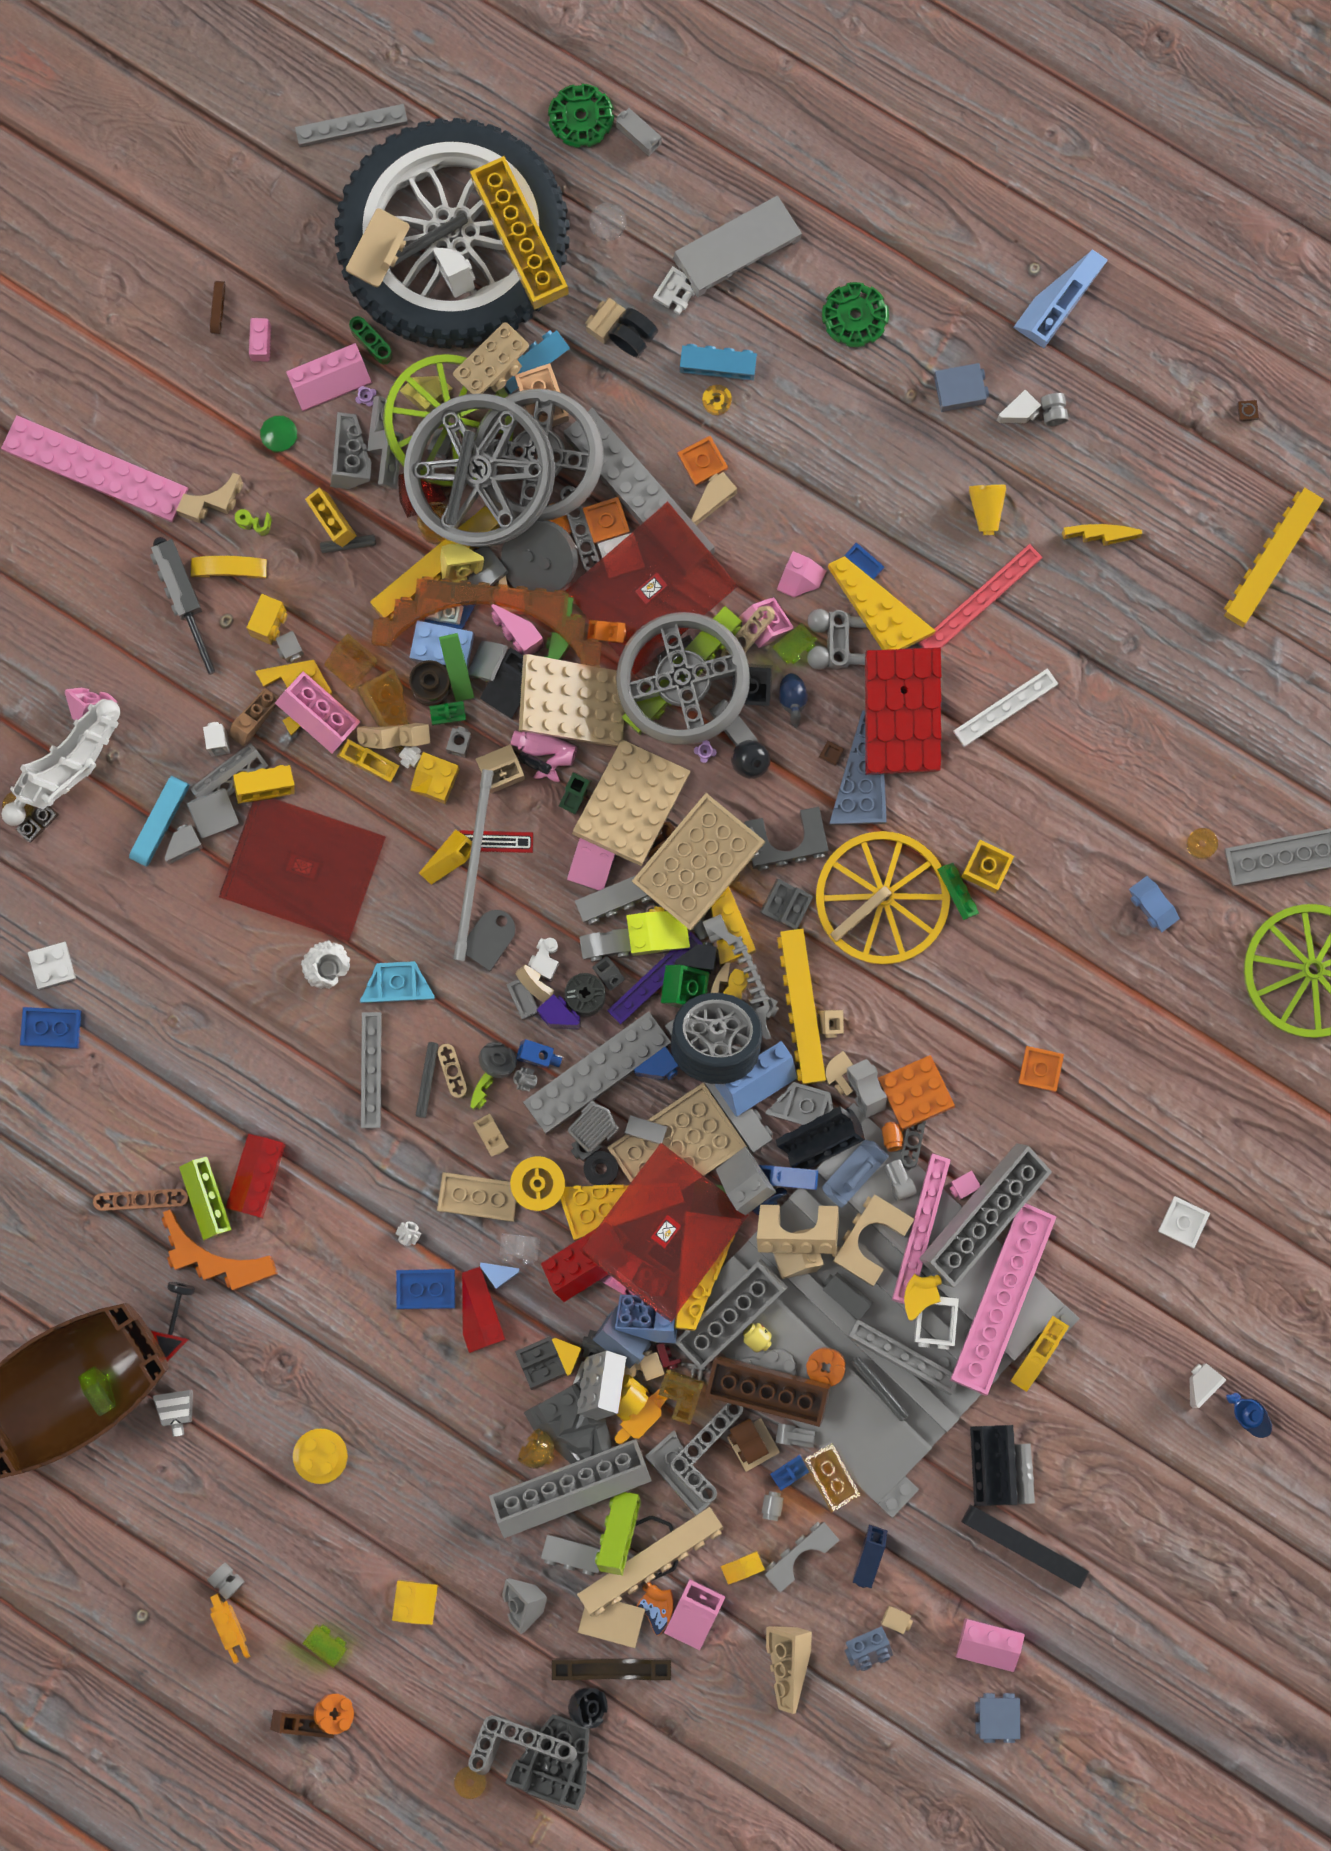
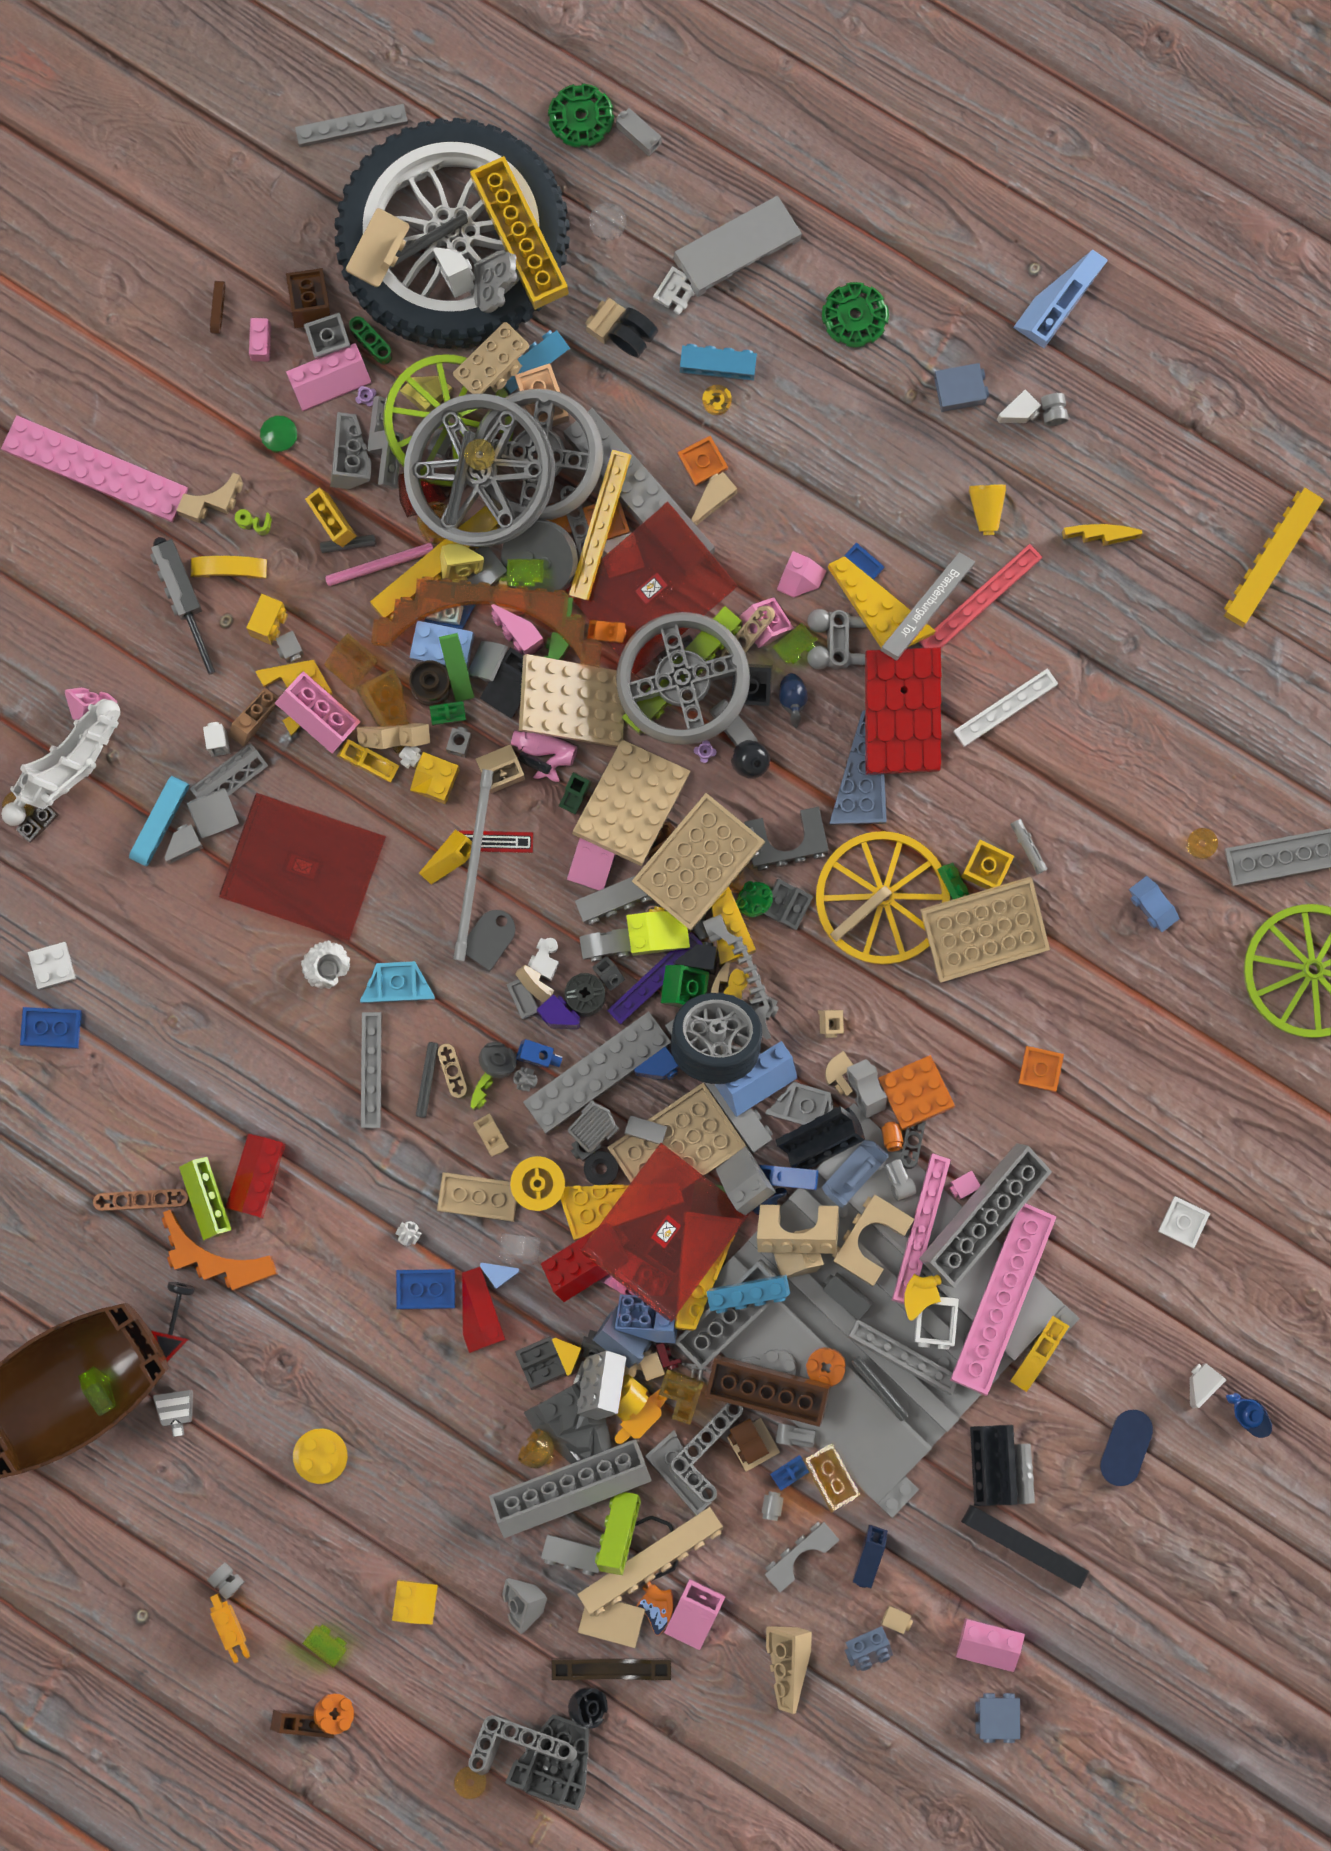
yellow brick [233,765,295,804] -> none
yellow slope [720,1551,765,1585] -> none
light yellow head [742,1323,772,1352] -> none
yellow brick [777,929,826,1085] -> none
reddish brown tile [819,740,844,766] -> none
reddish brown tile [1237,400,1259,421] -> none
none -> reddish brown slope [286,268,330,329]
none -> light grey slope [304,313,351,358]
none -> bright pink axle [325,543,434,586]
none -> clear yellow piece [464,439,495,471]
none -> light grey plate [474,250,517,313]
none -> clear neon green bracket [501,559,544,586]
none -> yellow plate [569,450,631,601]
none -> dark azure brick [706,1274,790,1313]
none -> green dish [736,881,773,917]
none -> light grey tile [881,552,975,661]
none -> tan plate [920,877,1050,983]
none -> light grey pin [1010,819,1048,875]
none -> dark blue tile [1100,1410,1153,1486]

